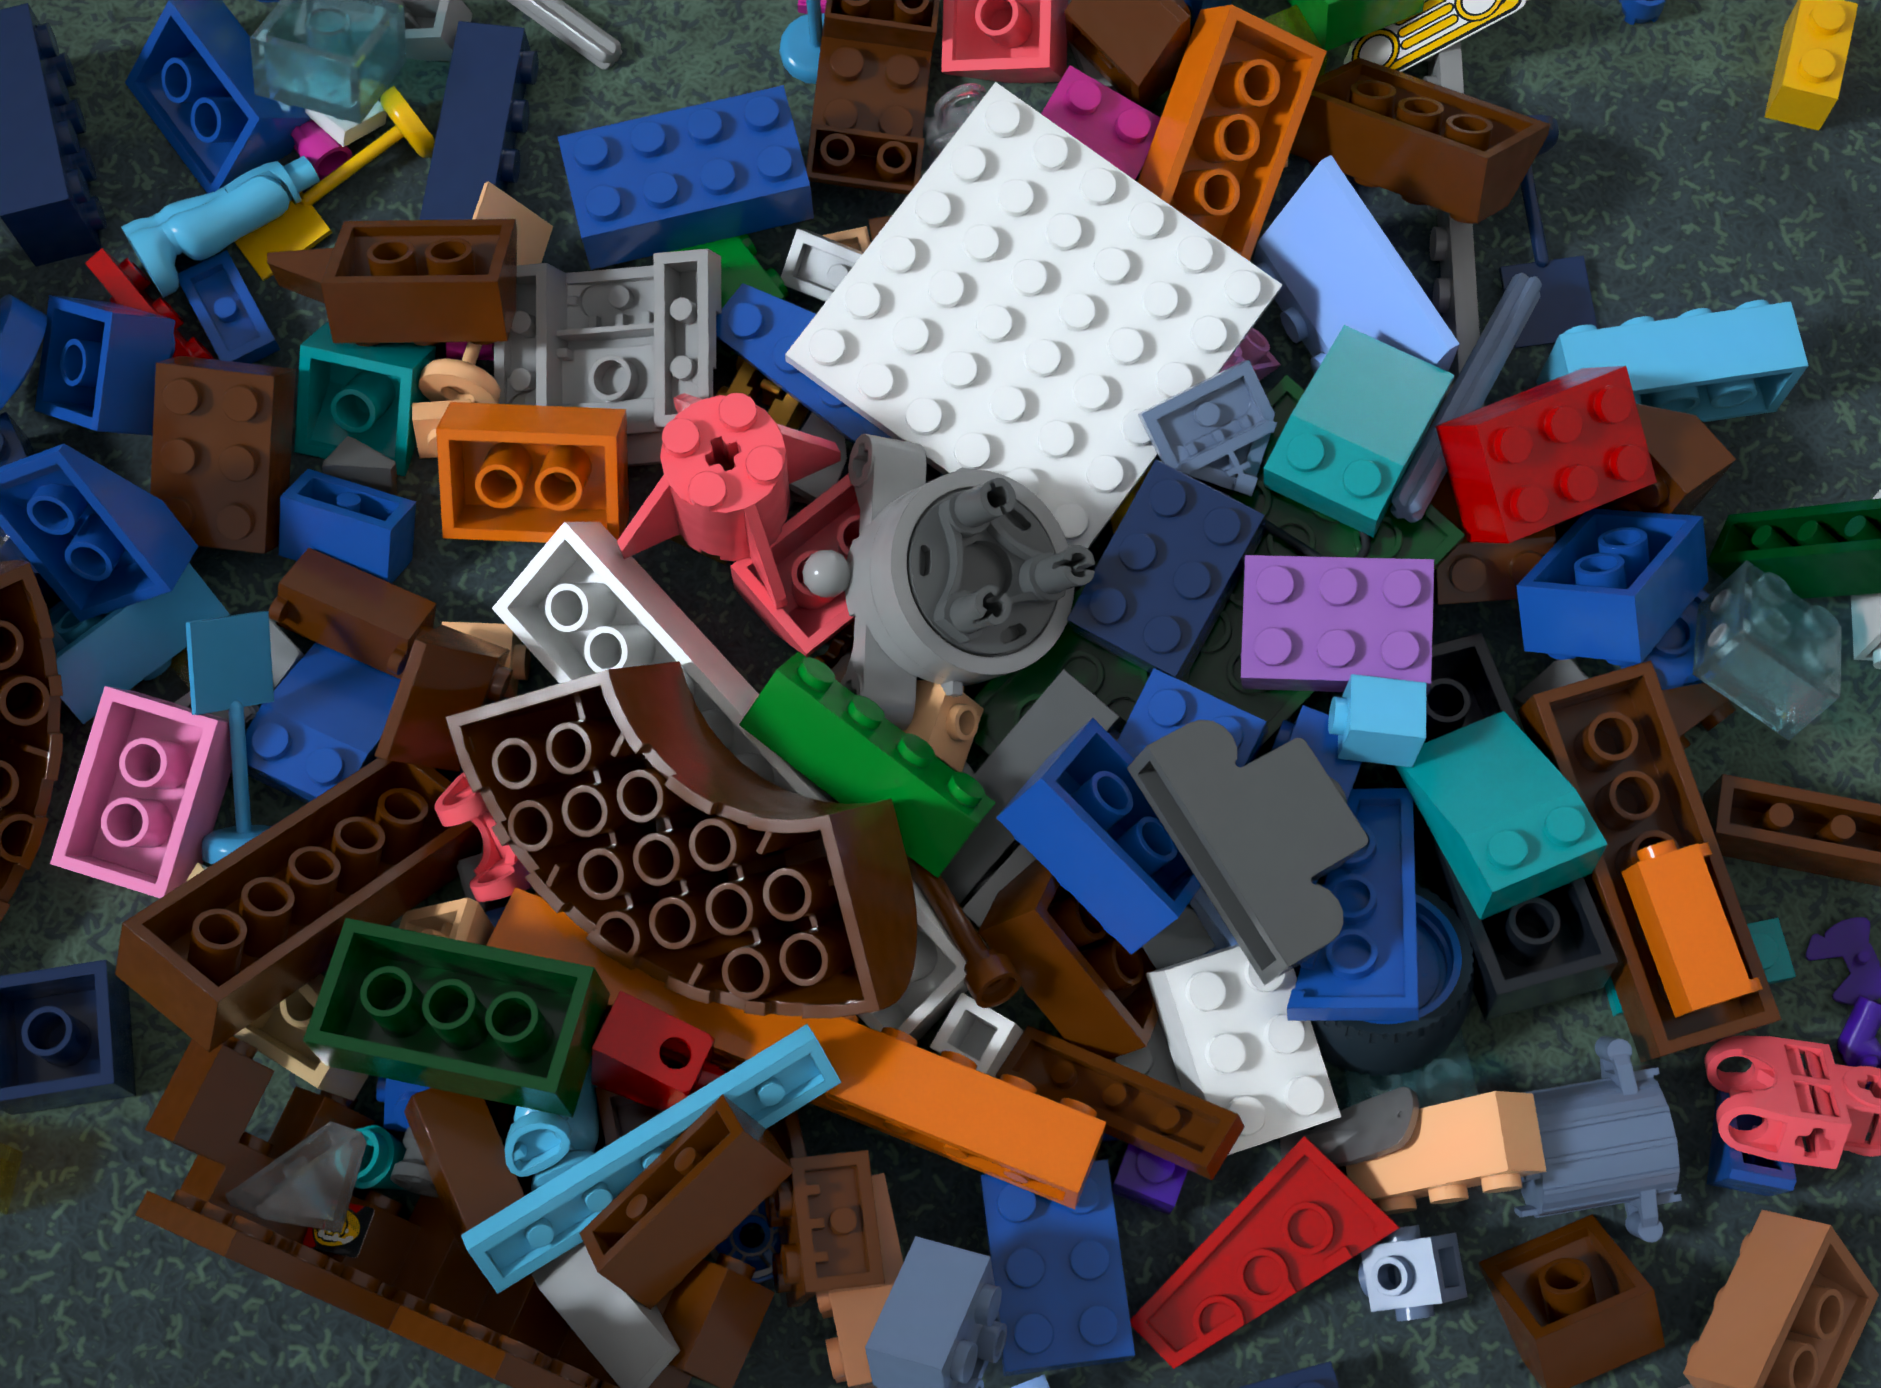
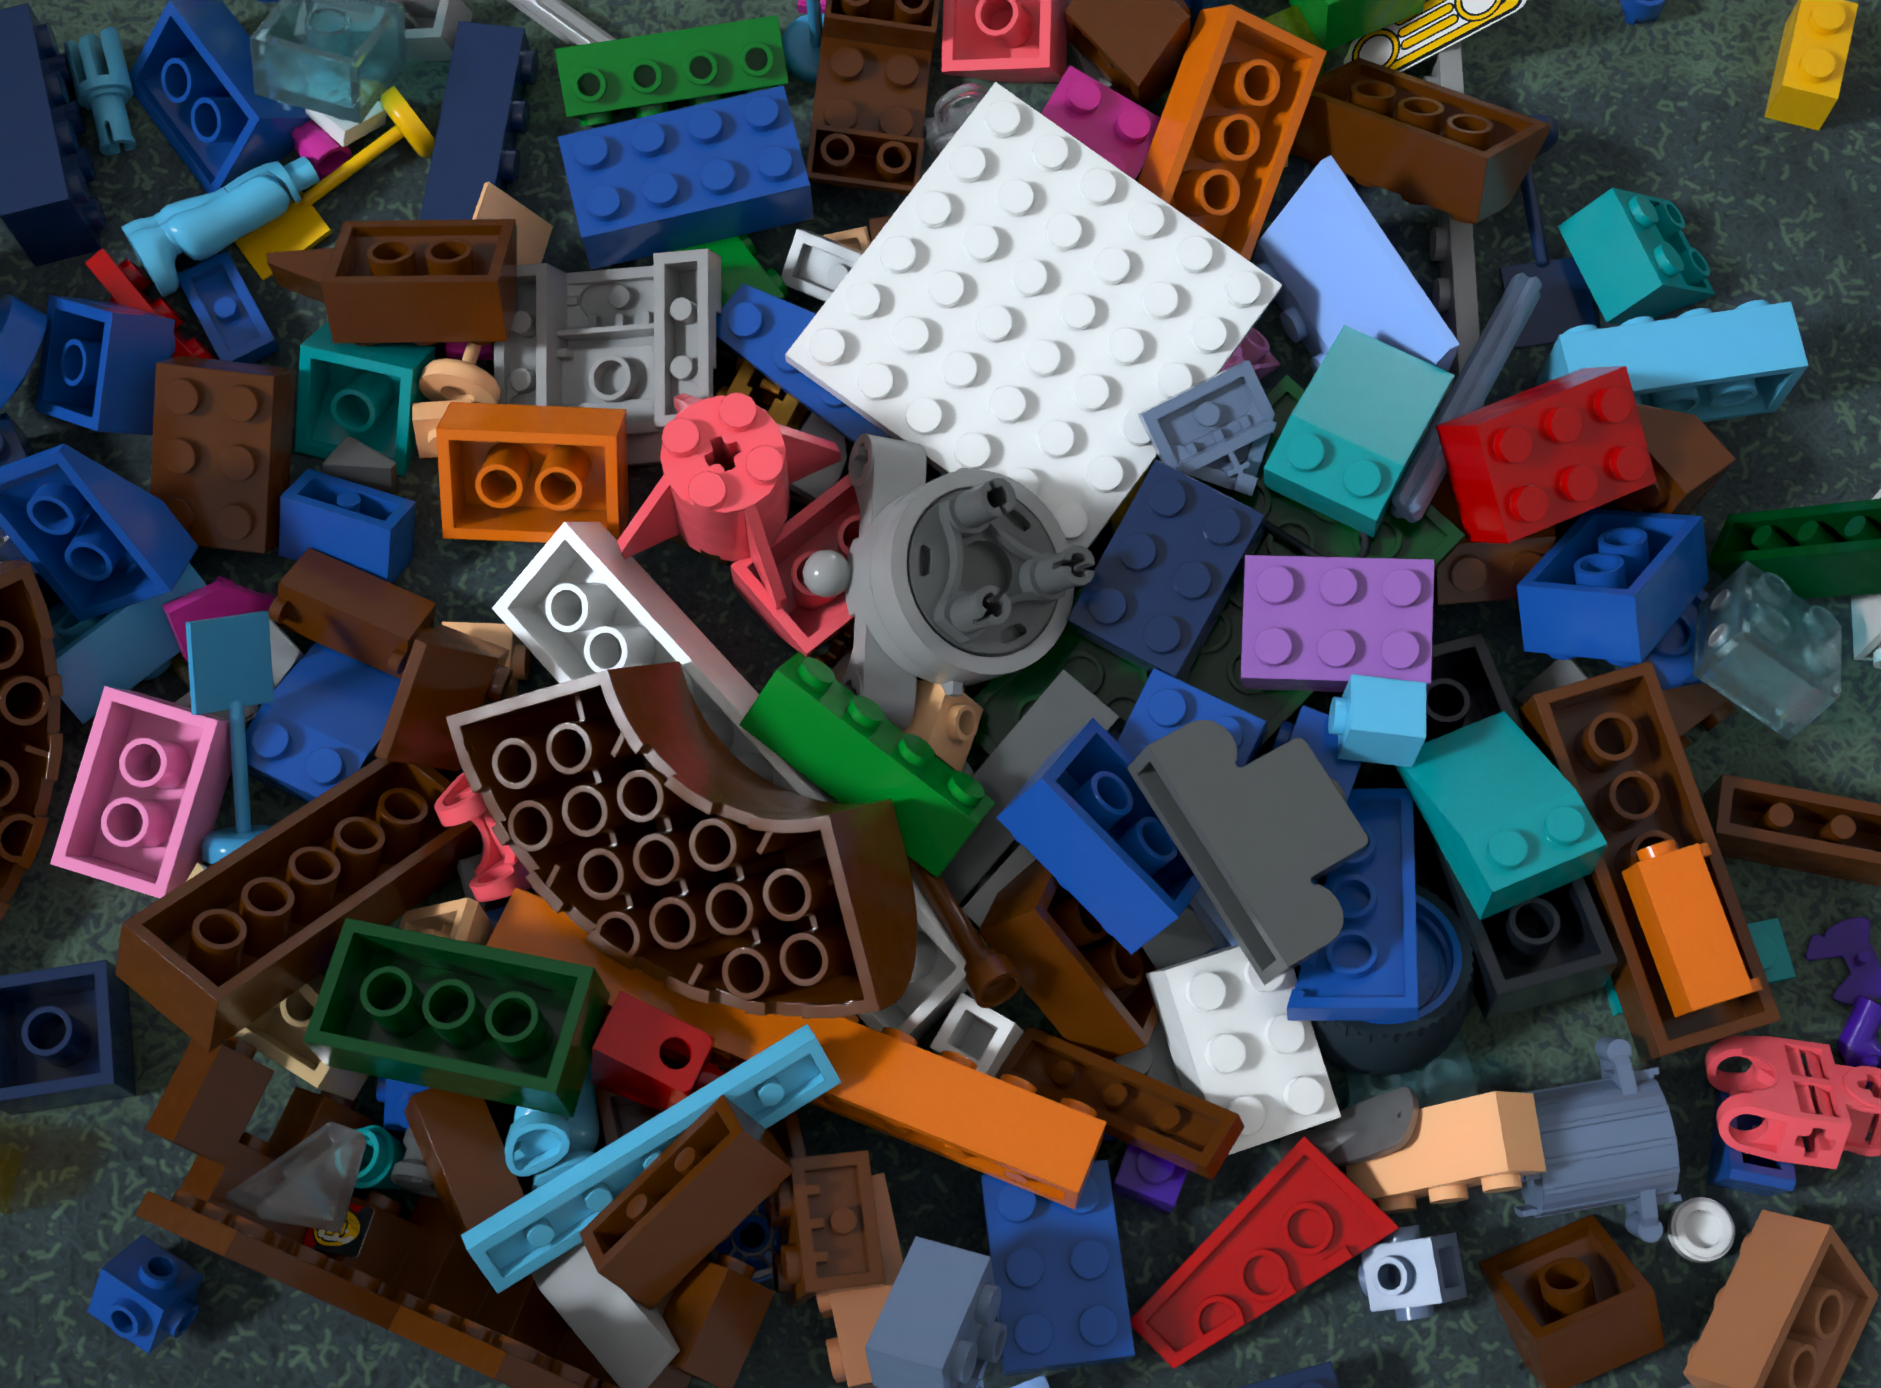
none -> medium azure arm [63,27,137,156]
none -> blue brick [87,1234,204,1354]
none -> dark pink slope [162,576,276,662]
none -> green brick [555,15,788,126]
none -> teal slope [1557,188,1715,325]
none -> white tile [1667,1197,1735,1263]

